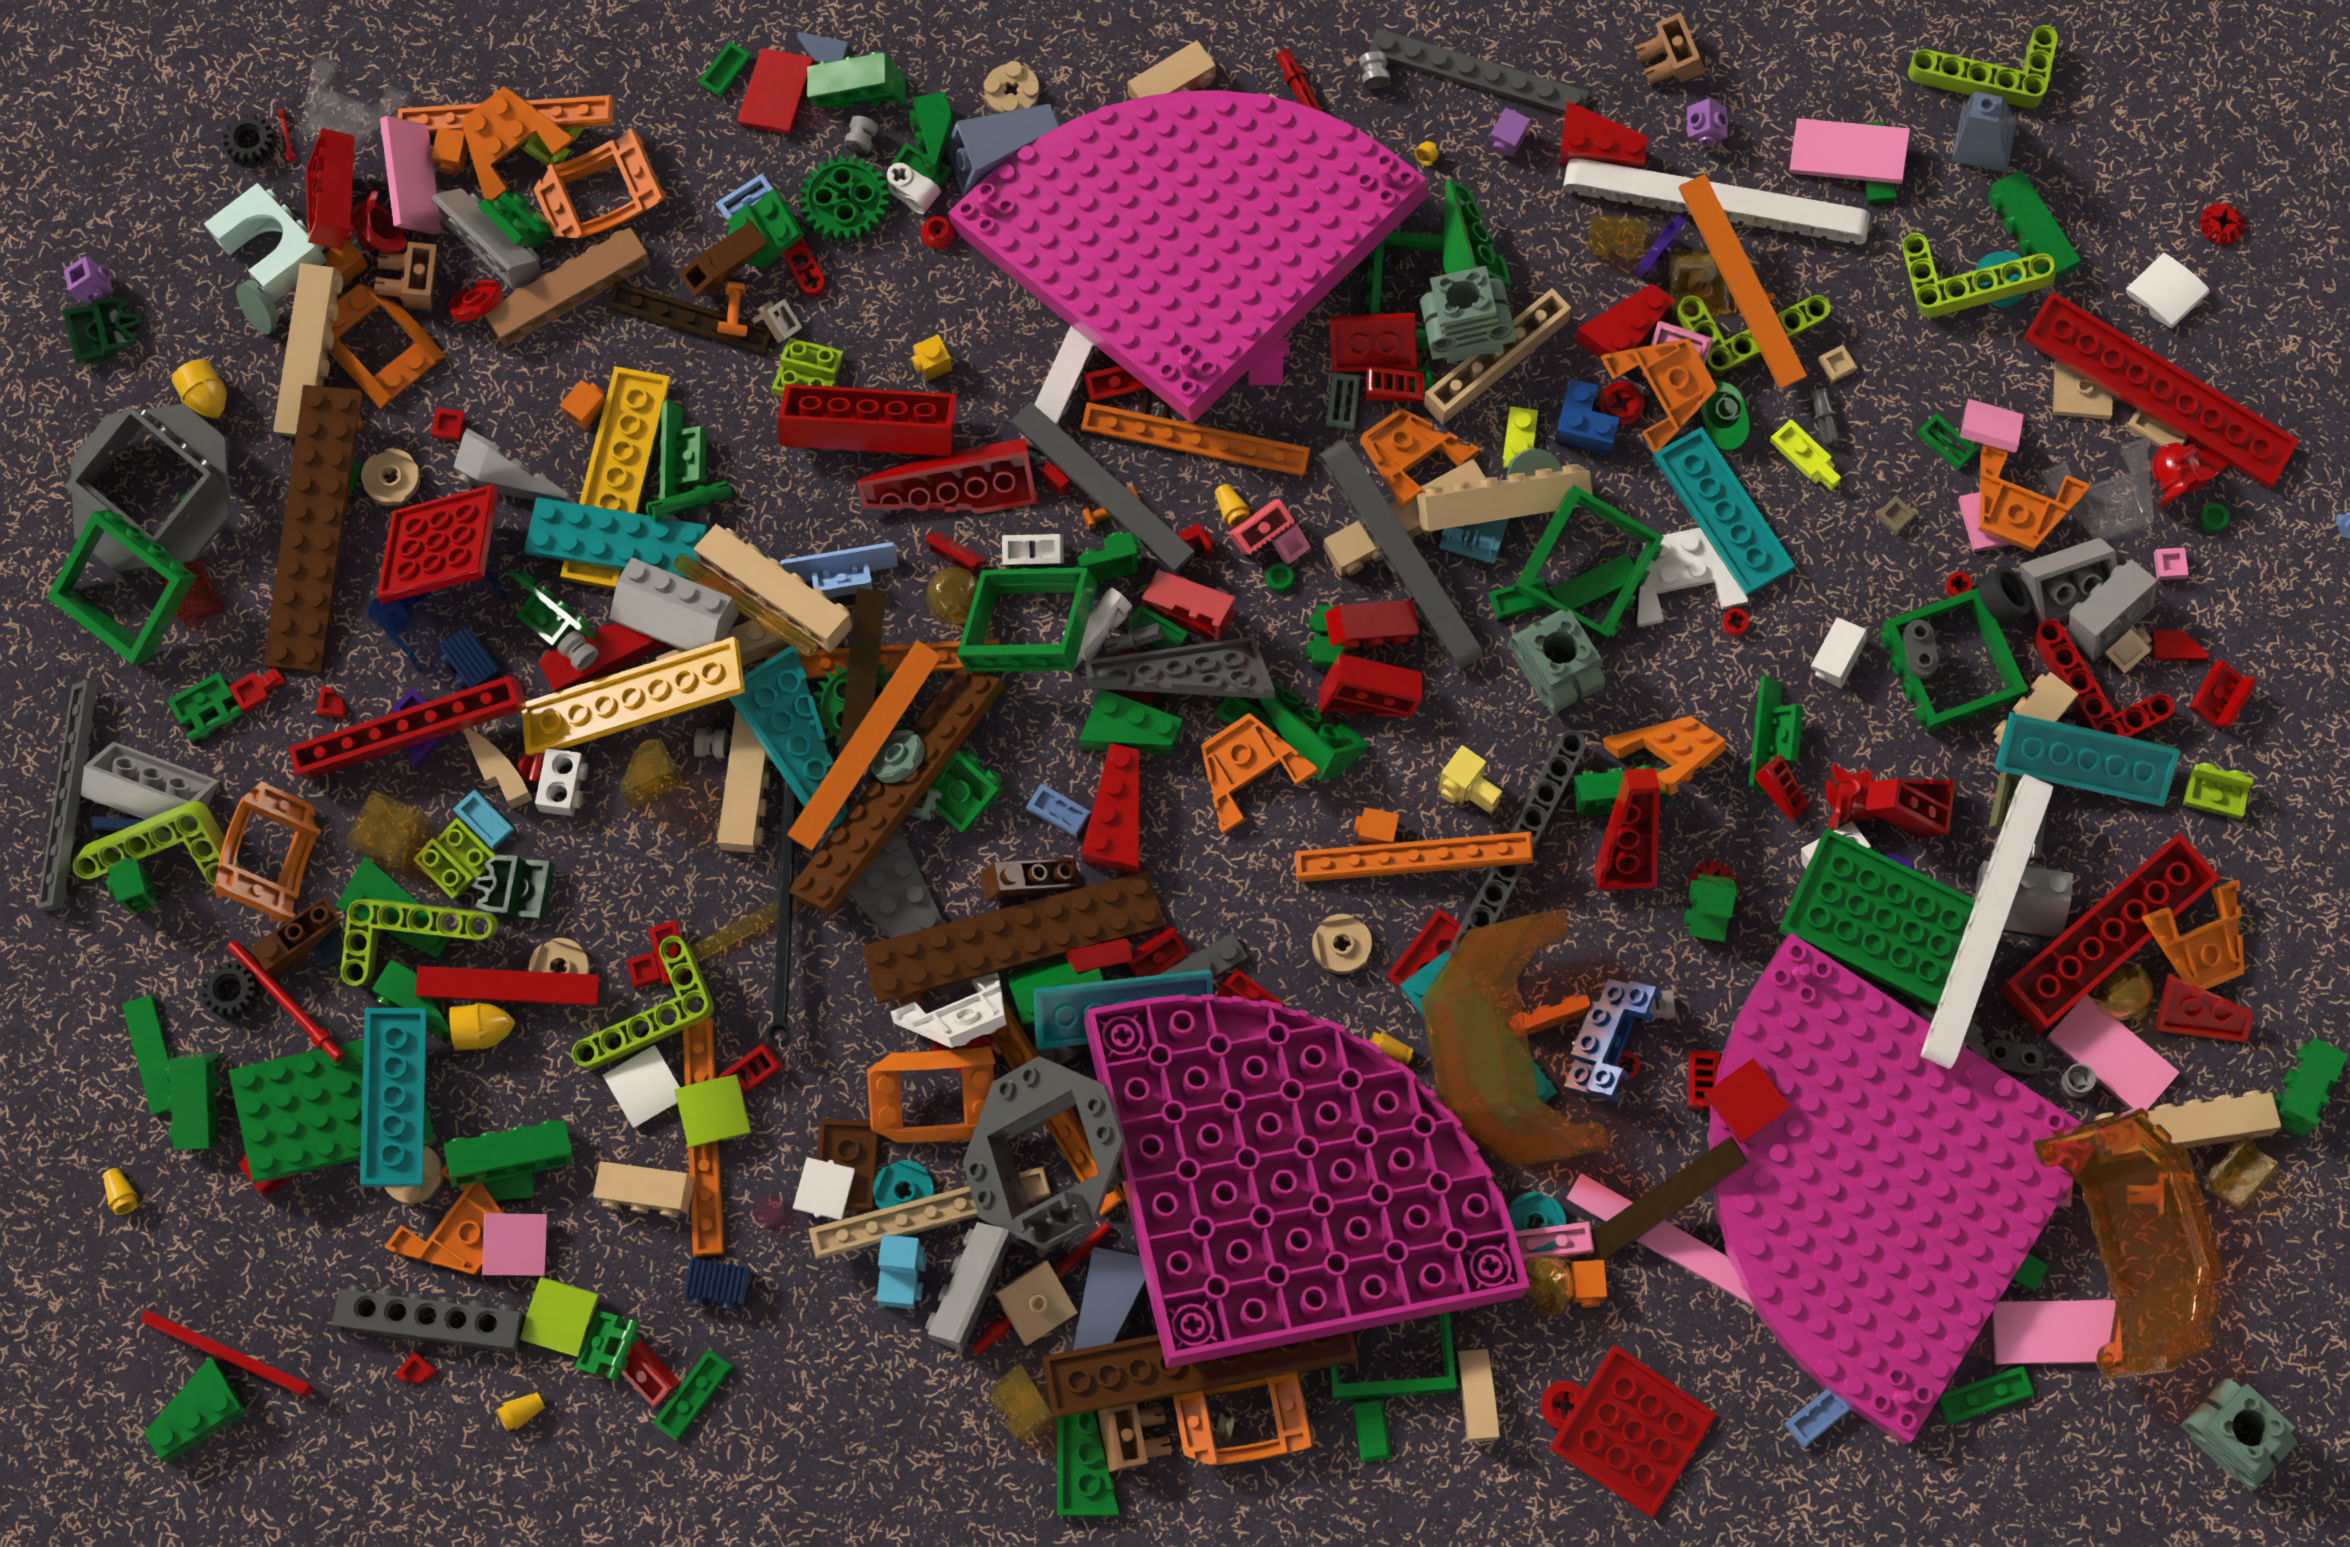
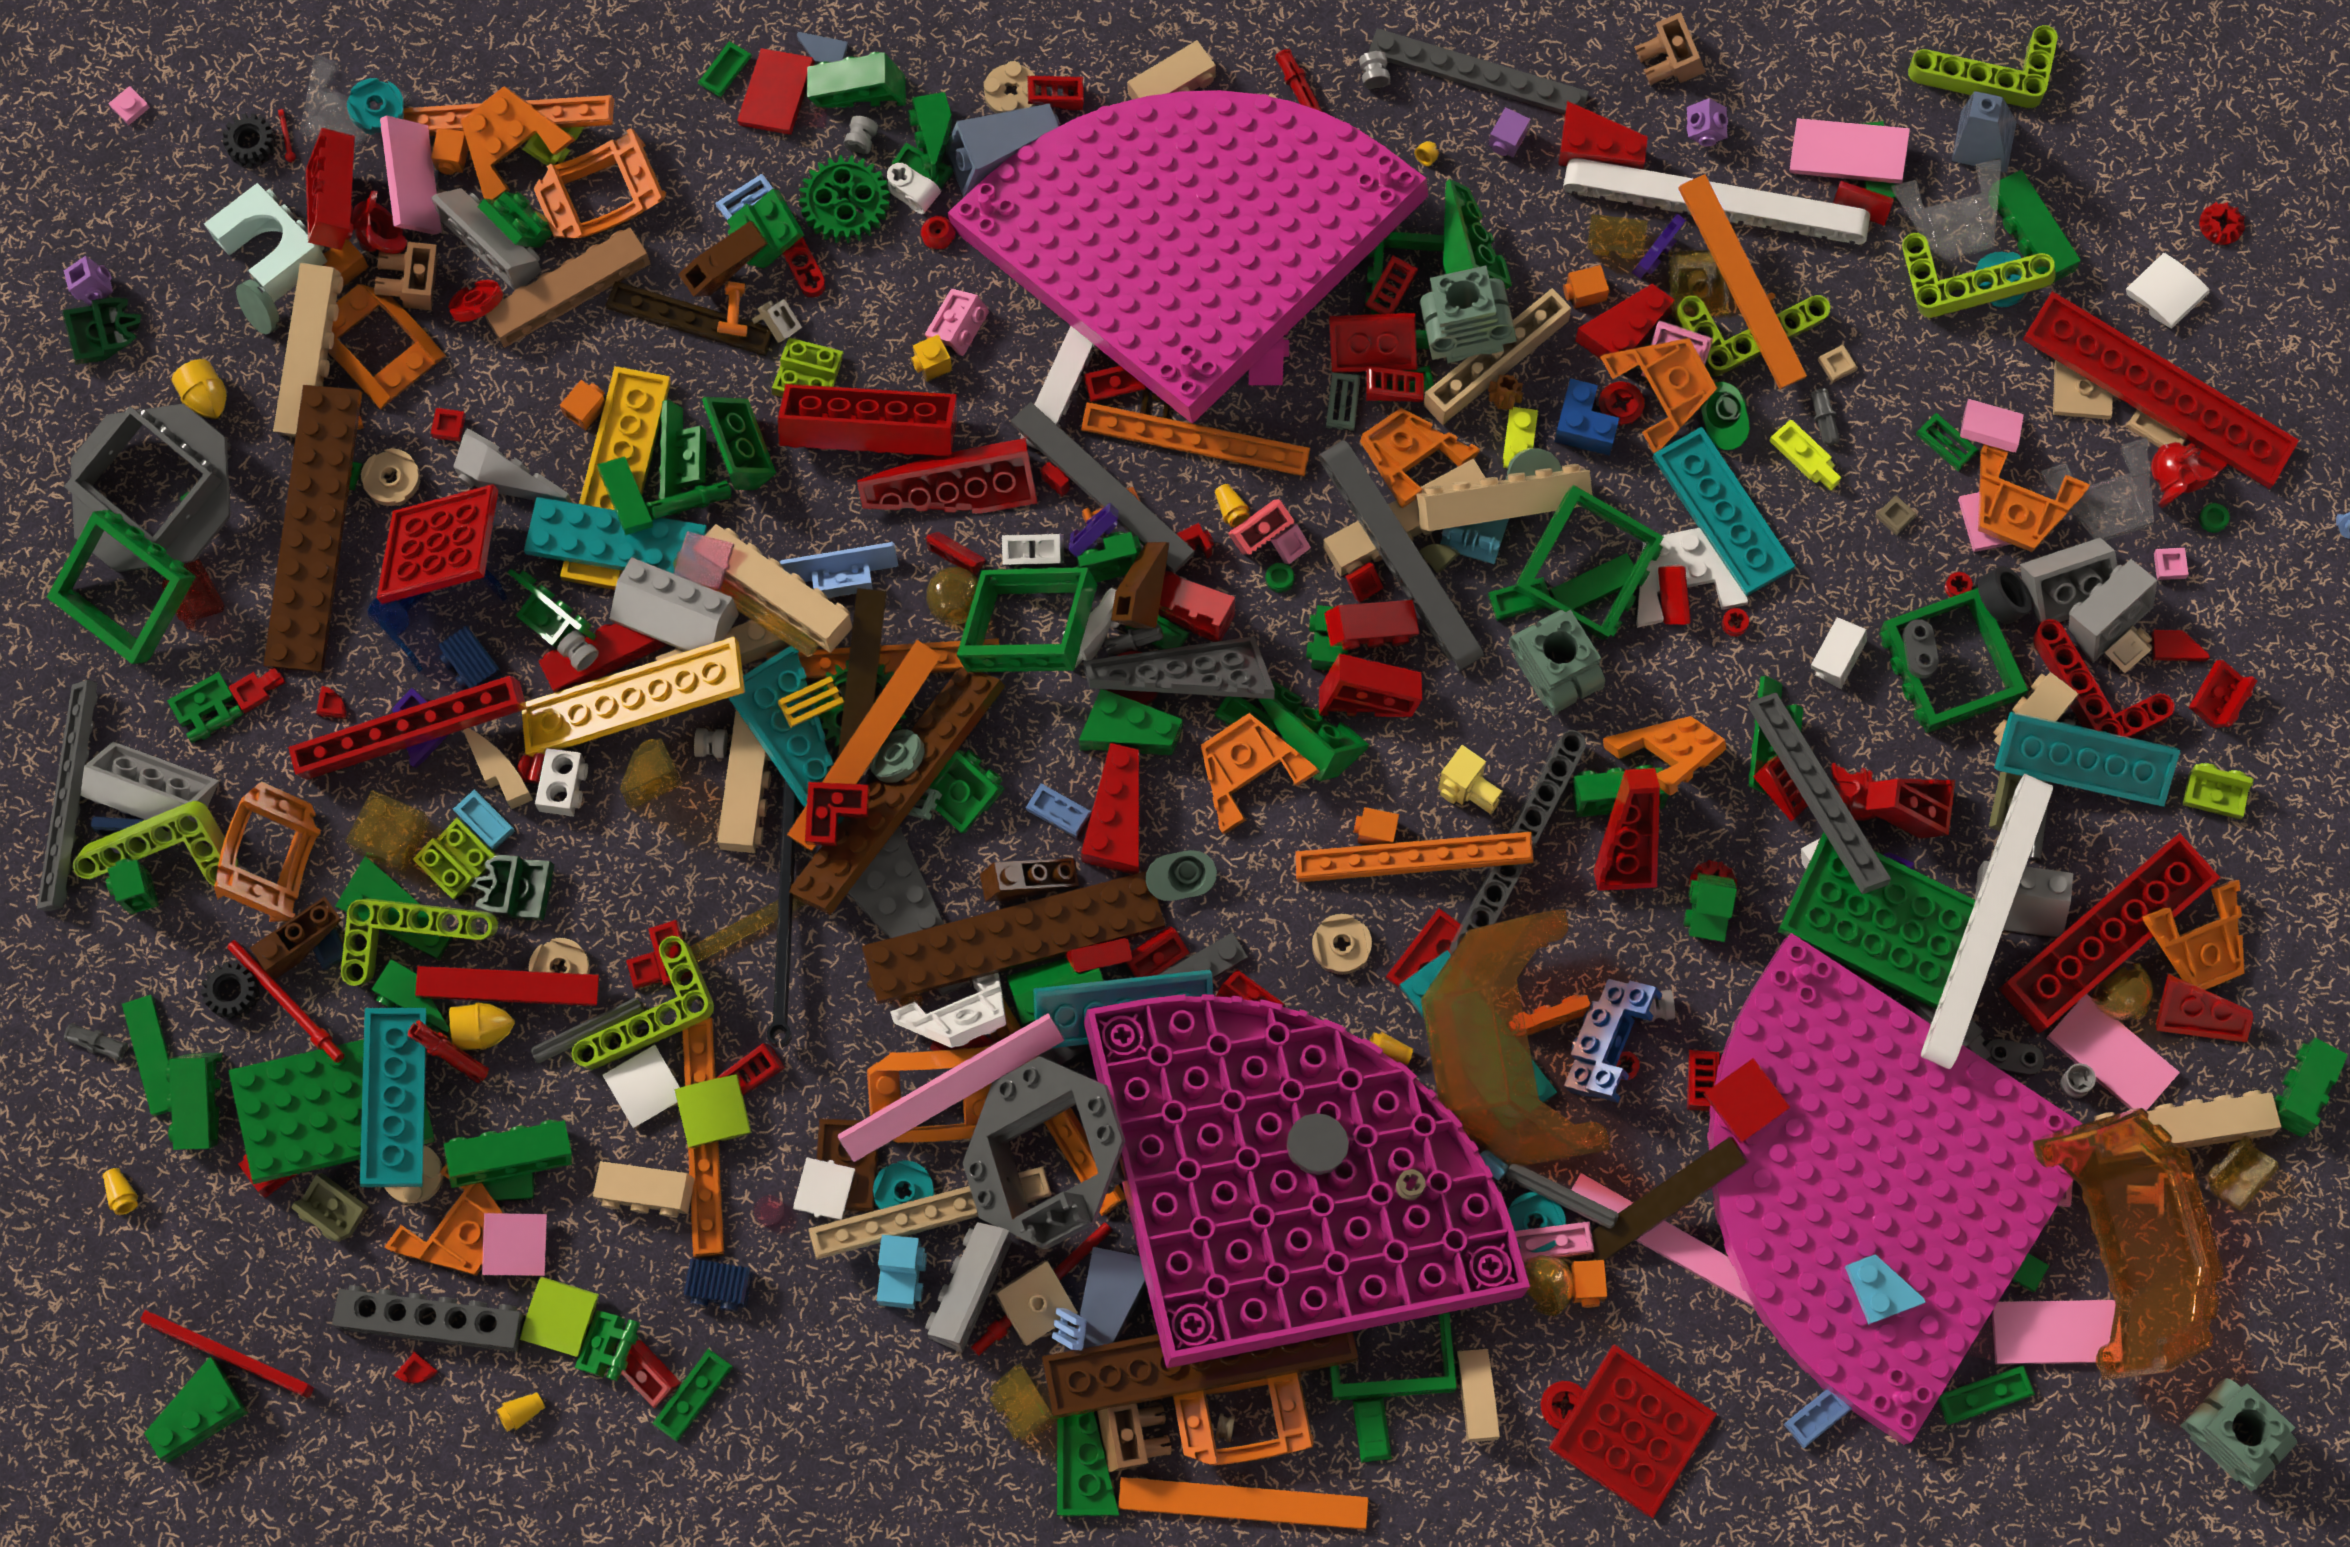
none -> dark grey pin [64,1023,128,1061]
none -> bright pink plate [108,86,150,125]
none -> olive bracket [291,1173,369,1242]
none -> teal plate [347,78,404,135]
none -> red pin [408,1020,489,1083]
none -> dark grey axle [531,998,643,1063]
none -> green tile [597,456,653,535]
none -> clear pink piece [674,531,735,590]
none -> green slope [702,397,776,490]
none -> yellow tile [778,676,844,728]
none -> red brick [805,782,870,846]
none -> bright pink tile [838,1013,1064,1162]
none -> bright pink bracket [925,289,989,356]
none -> red slope [1027,76,1084,110]
none -> light blue tile [1052,1308,1087,1351]
none -> dark purple wing [1069,503,1119,558]
none -> reddish brown slope [1111,542,1170,628]
none -> orange tile [1118,1477,1368,1530]
none -> sand green piece [1146,850,1217,901]
none -> dark grey tile [1286,1113,1349,1175]
none -> red tile [1345,562,1384,603]
none -> red slope [1365,255,1418,314]
none -> dark tan bush [1396,1169,1426,1200]
none -> olive tile [1419,544,1460,573]
none -> medium azure tile [1480,1150,1509,1181]
none -> dark orange gear [1488,375,1523,410]
none -> dark grey axle [1506,1163,1619,1228]
none -> orange brick [1563,265,1609,309]
none -> red slope [1658,564,1691,624]
none -> dark grey plate [1748,693,1891,894]
none -> red slope [1833,181,1894,226]
none -> medium azure wing [1845,1254,1926,1325]
none -> clear wing [1891,158,2002,262]

